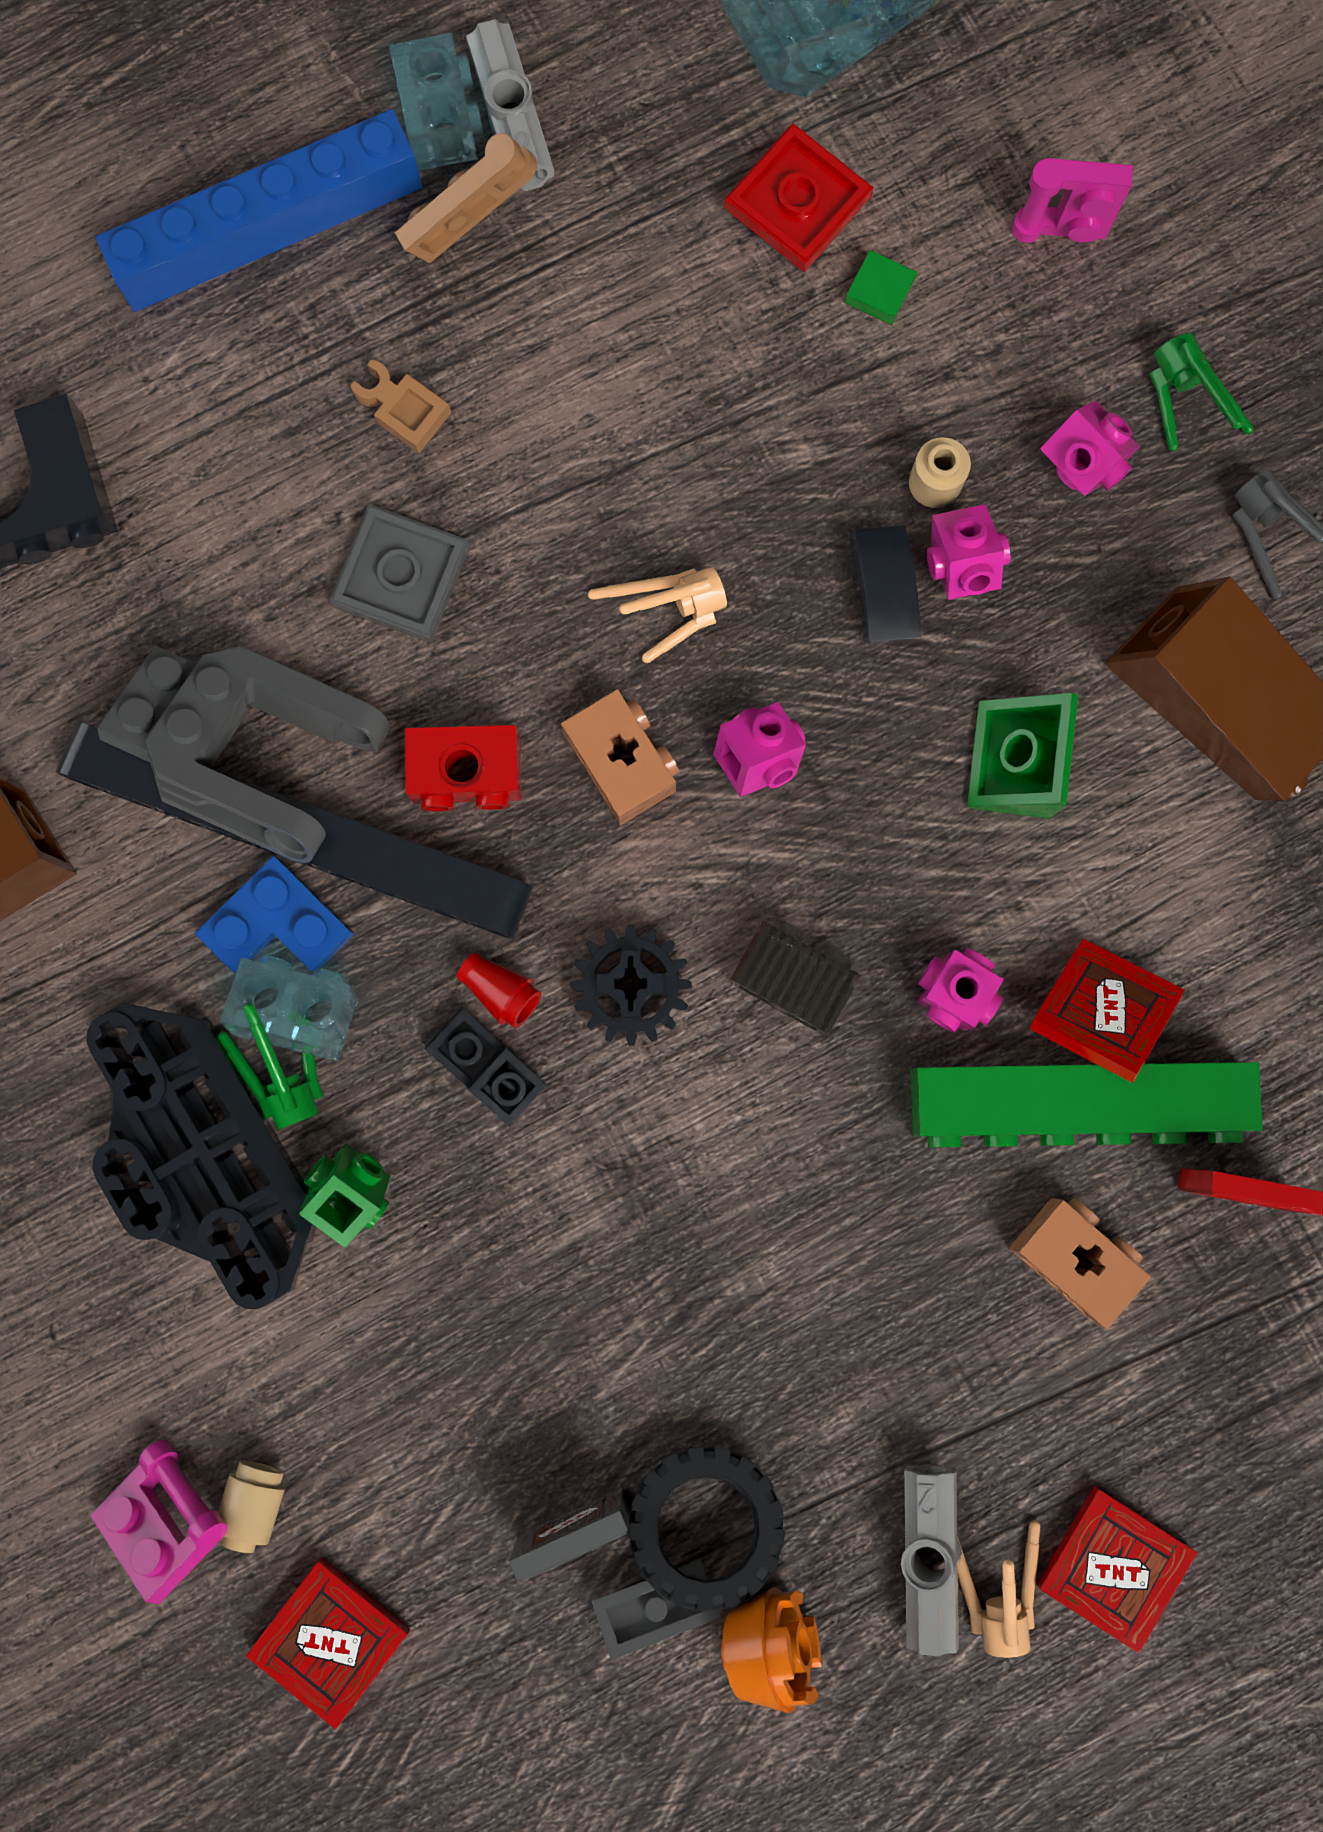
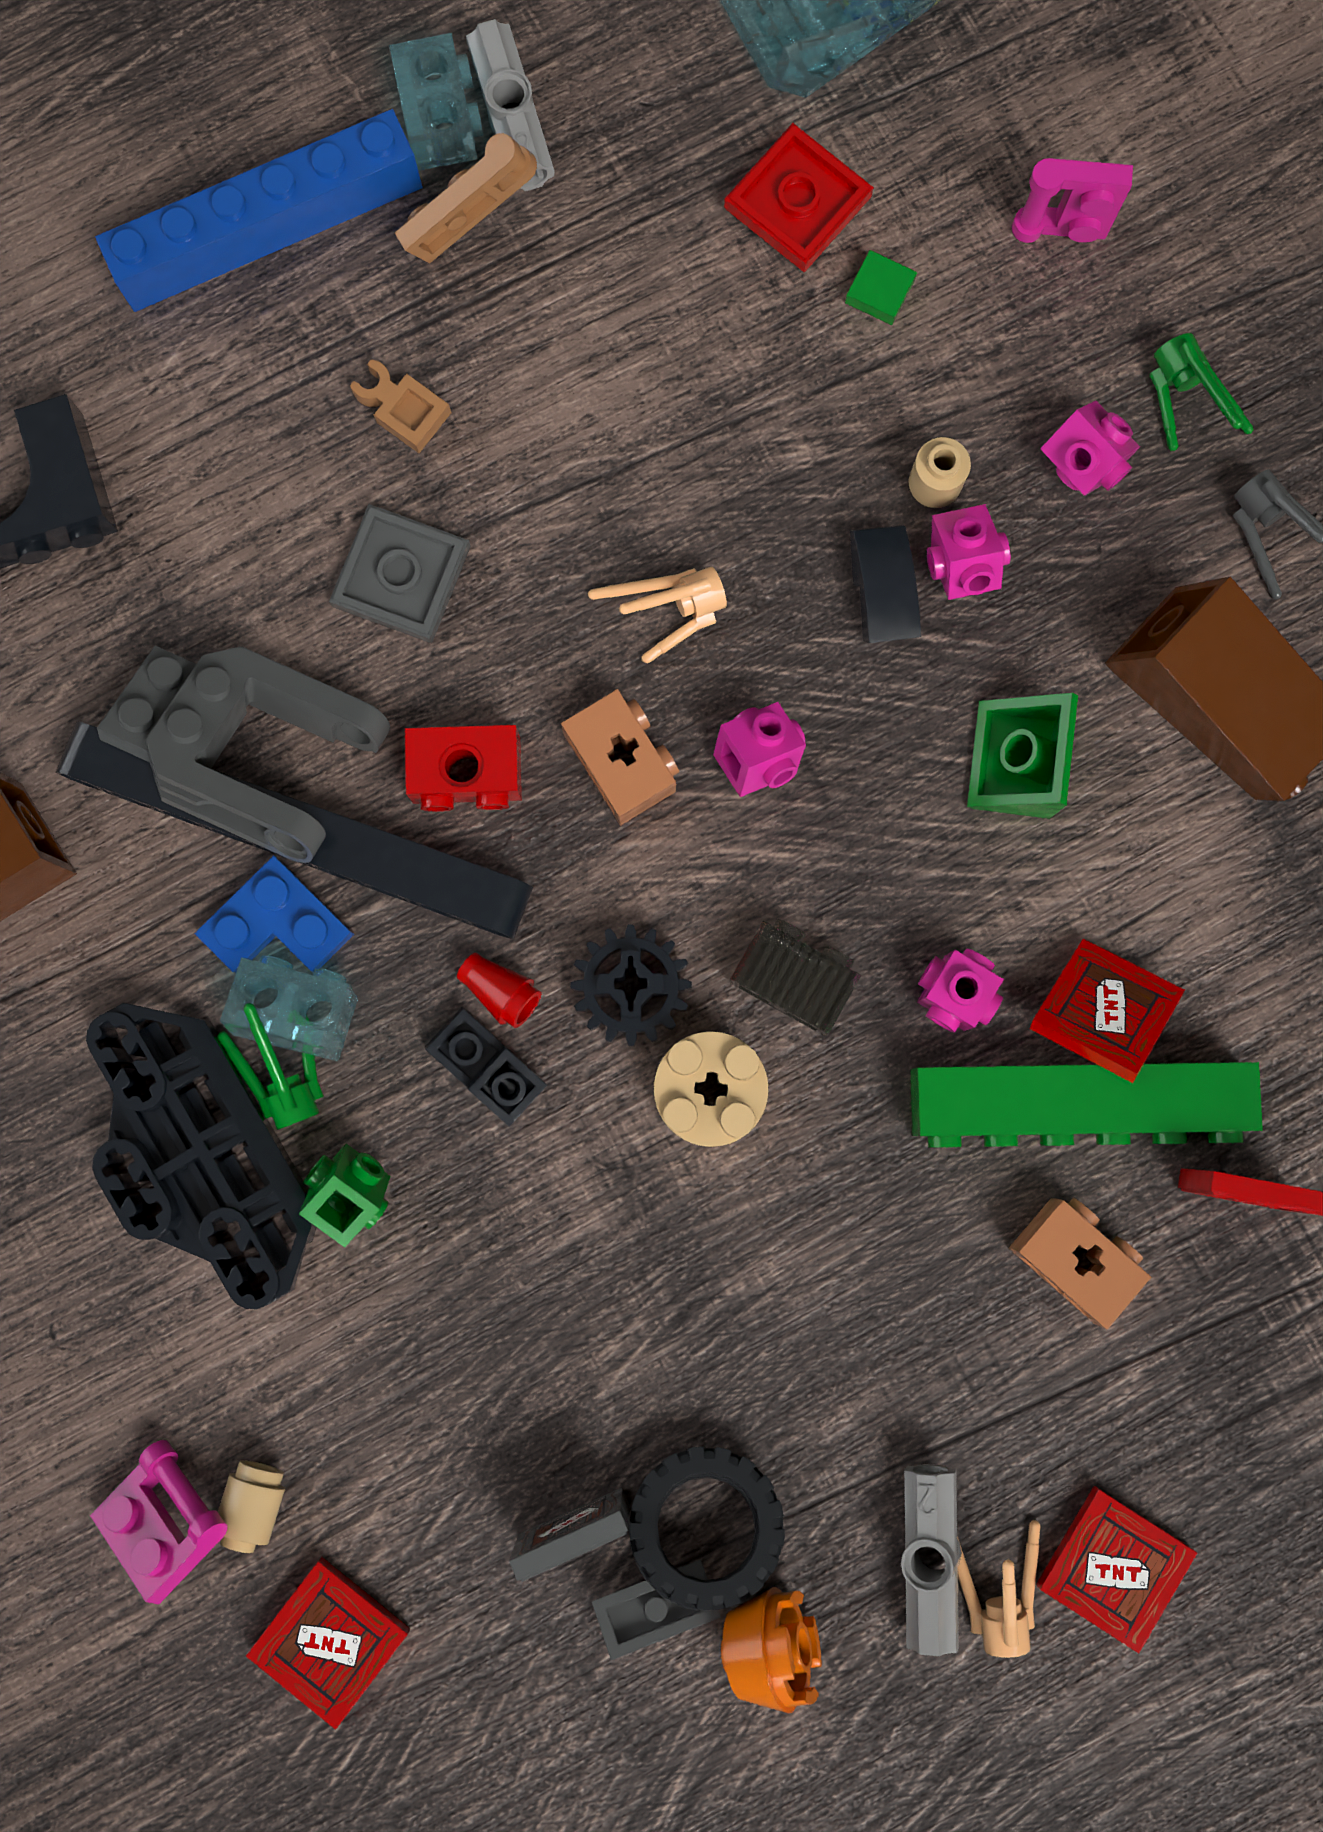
none -> tan brick [654,1032,768,1147]

